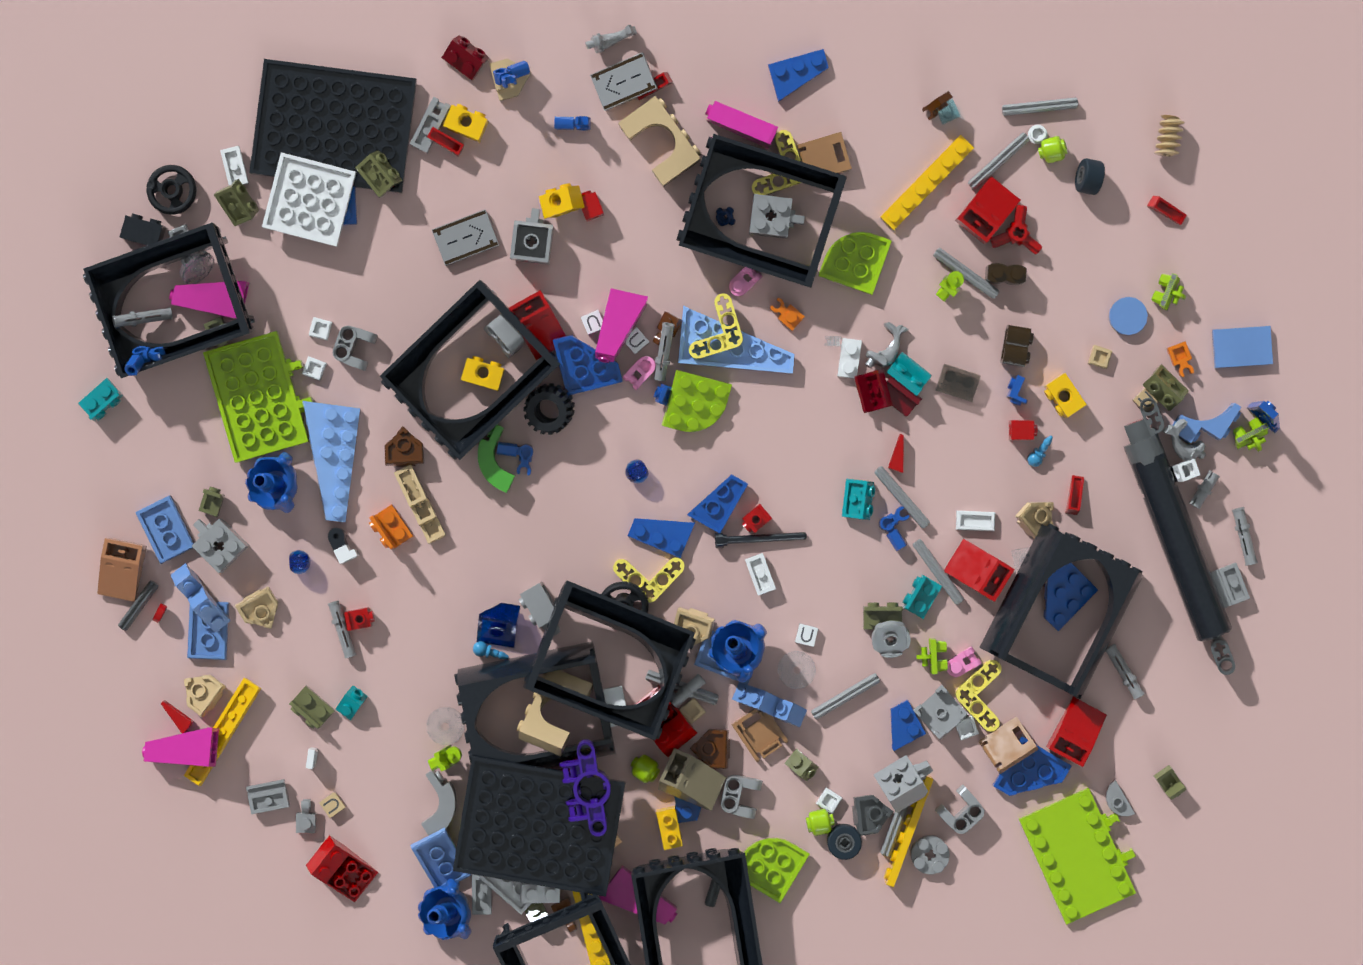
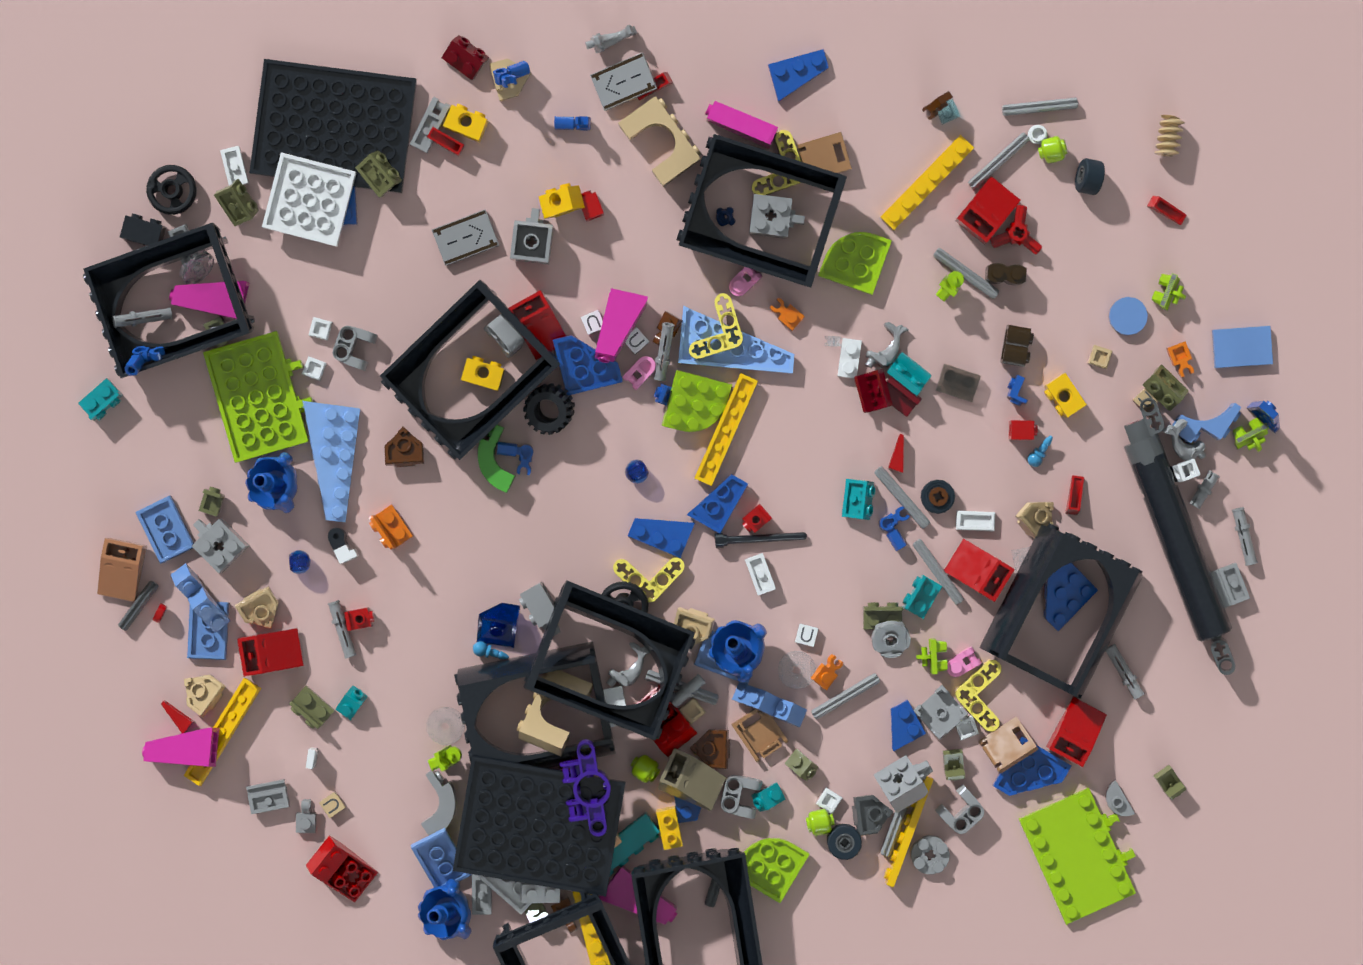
tan slope [394,465,446,544] -> none
none -> red slope [237,628,304,677]
none -> light grey animal [607,642,650,687]
none -> teal brick [609,812,660,877]
none -> yellow plate [694,373,758,486]
none -> teal bracket [751,783,786,812]
none -> orange plate [811,654,844,691]
none -> black wheel [920,479,955,514]
none -> olive bracket [943,749,965,781]

